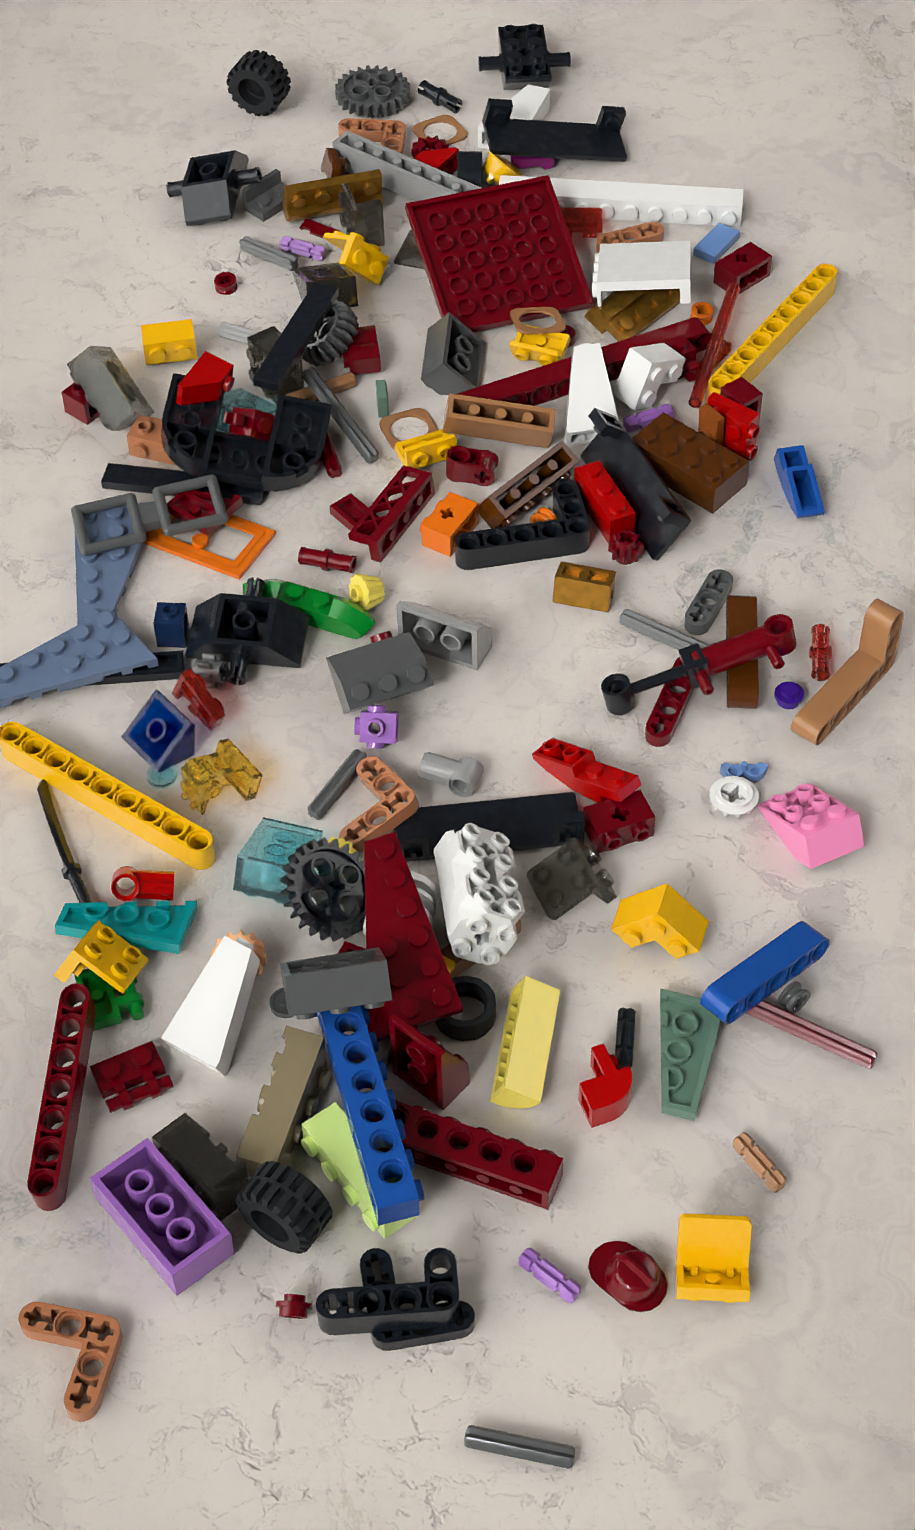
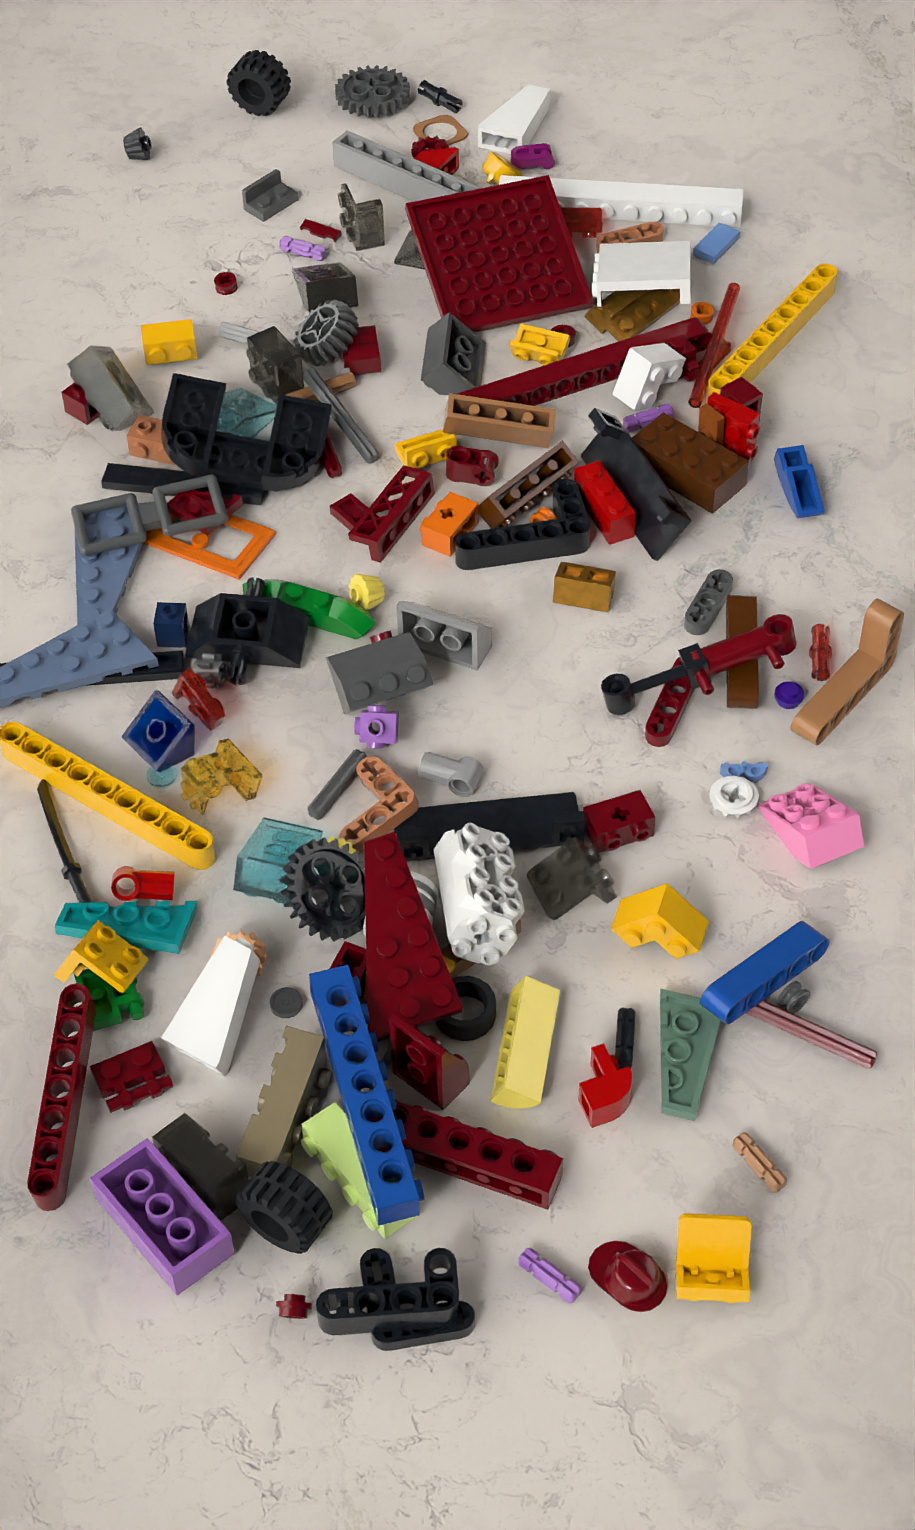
nougat beam [18,1302,123,1422] -> none
black slope [166,150,262,226] -> none
red slope [176,351,235,405] -> none
dark red brick [223,407,275,441] -> none
axle [239,236,299,271] -> none
black tile [253,282,339,392] -> none
dark grey slope [280,947,392,1020] -> none
pearl gold brick [282,169,384,222] -> none
dark red pin [298,547,357,573] -> none
reddish brown piece [321,148,345,178] -> none
yellow bracket [323,231,389,285] -> none
nougat beam [338,118,406,154] -> none
sand green tile [375,380,389,418] -> none
medium nougat piece [379,408,438,450] -> none
black brick [457,151,483,188] -> none
dark grey axle [464,1425,575,1469] -> none
black slope [478,24,571,90] -> none
black bracket [482,98,627,162] -> none
medium nougat piece [510,307,566,334] -> none
red slope [532,738,642,803] -> none
white slope [564,343,619,446] -> none
dark red gear [608,530,644,565] -> none
axle [619,609,708,650] -> none
dark red brick [713,242,772,297] -> none
none -> black piece [123,127,152,160]

